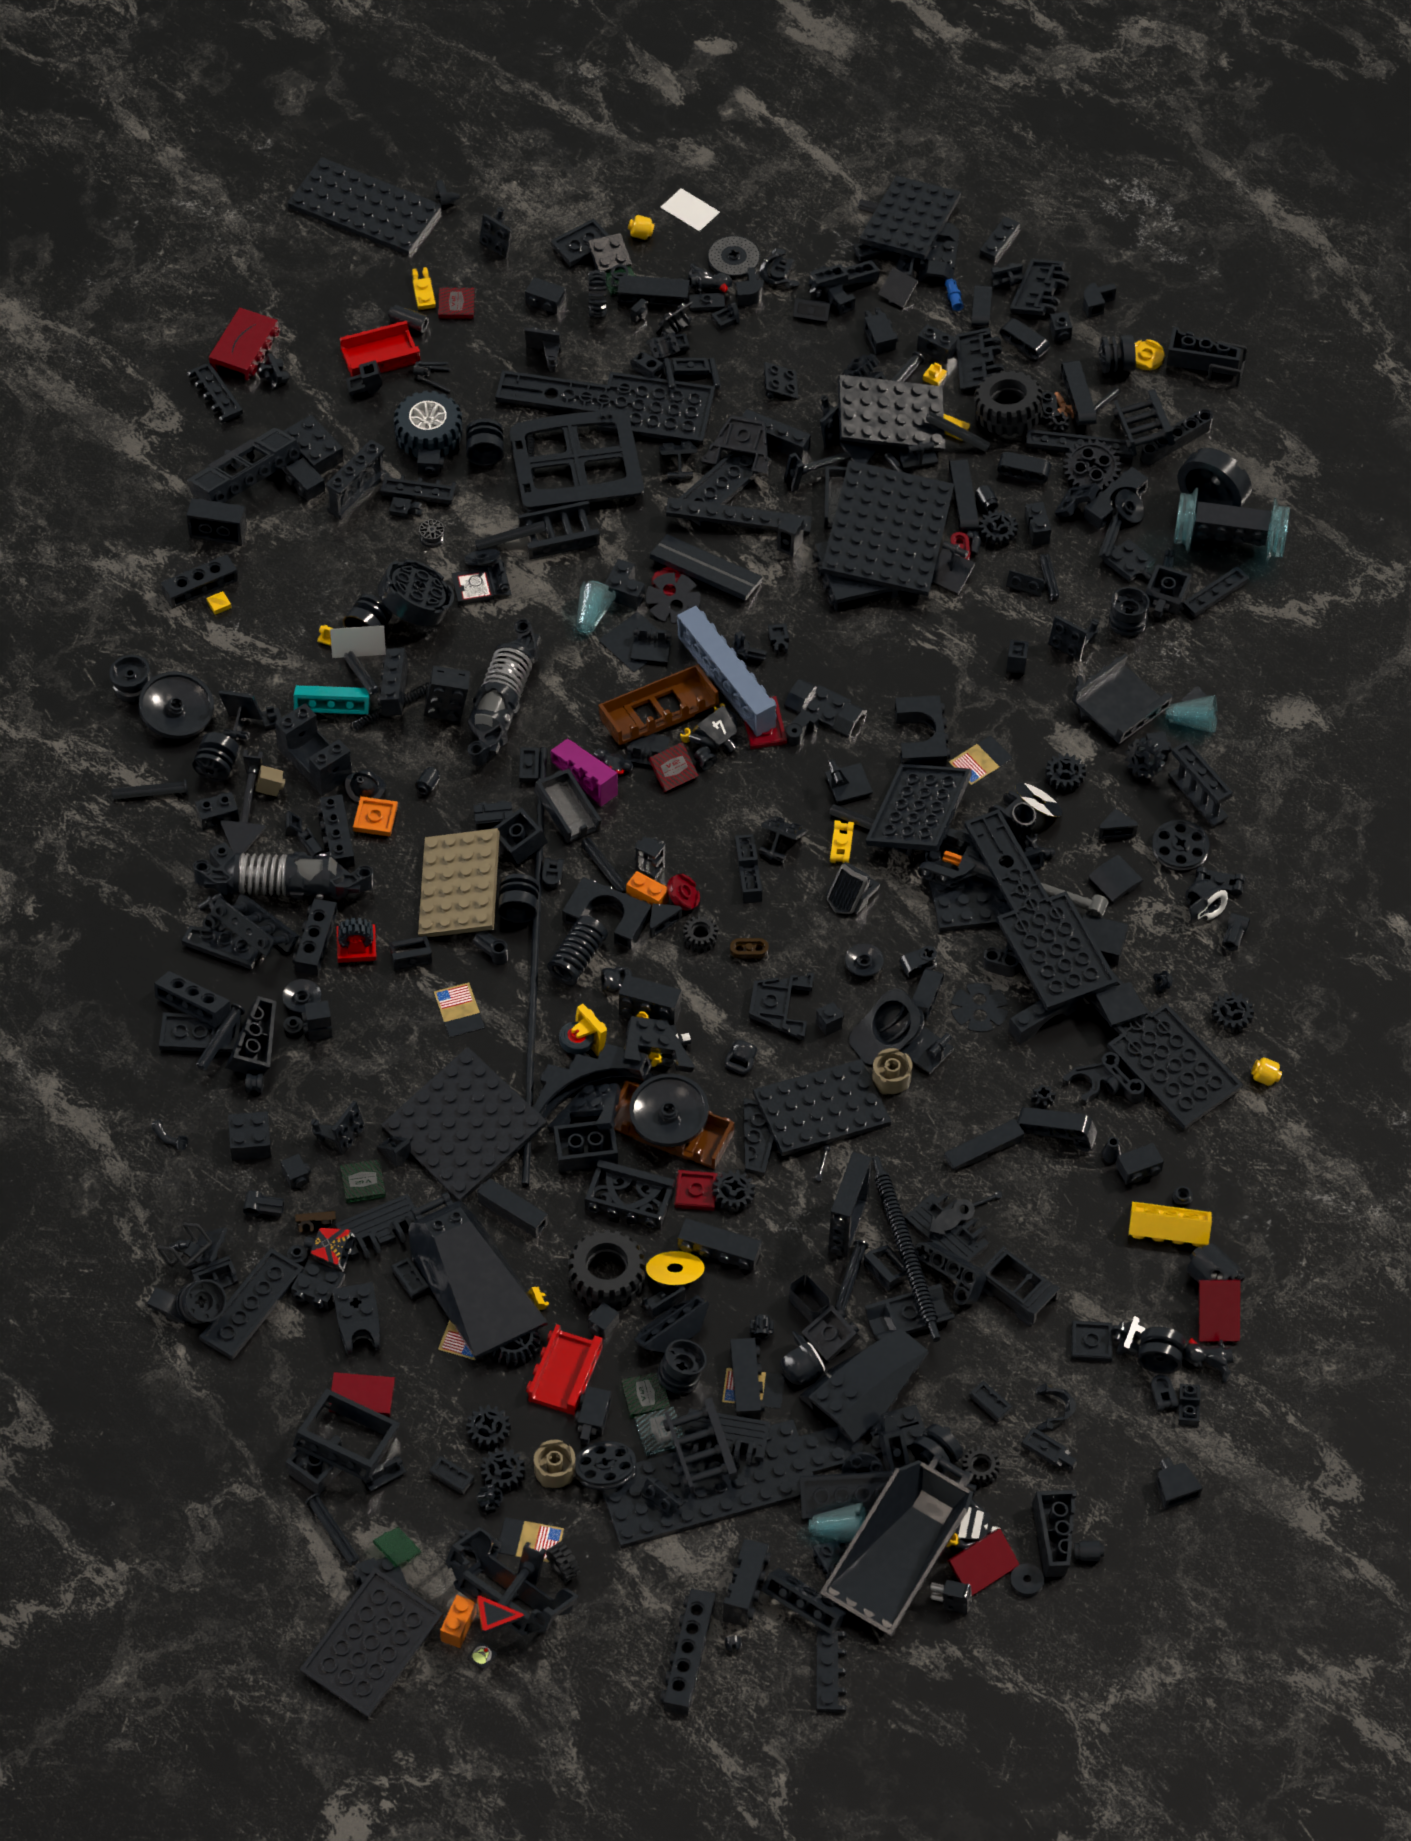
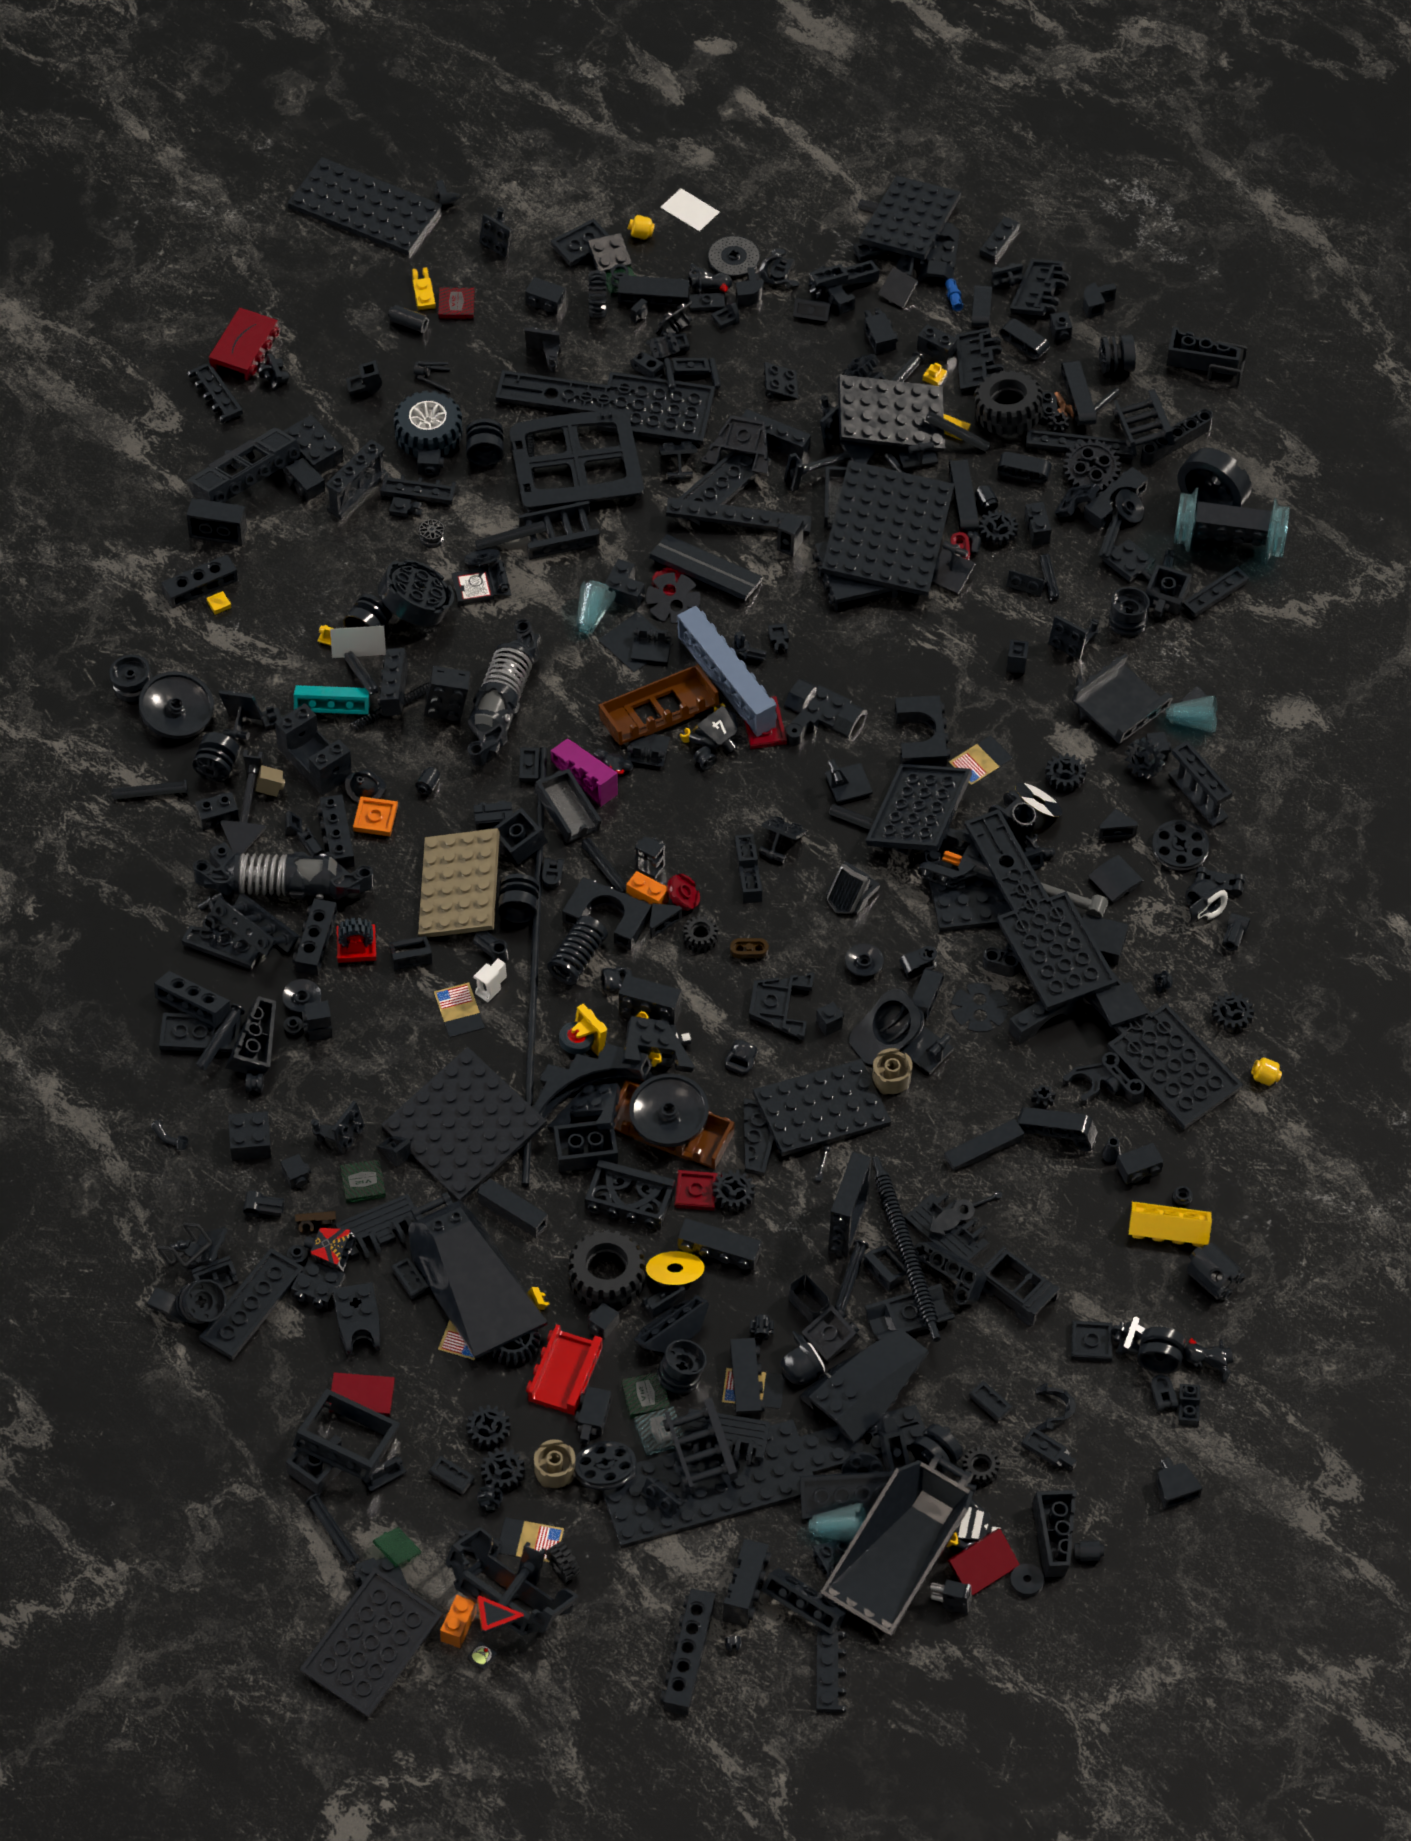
red panel [340,321,421,377] -> none
tile [648,742,698,792] -> none
yellow plate [830,820,854,863] -> none
yellow tile [1135,340,1165,370] -> none
dark red tile [1199,1280,1240,1341] -> none
none -> white piece [473,959,507,1002]

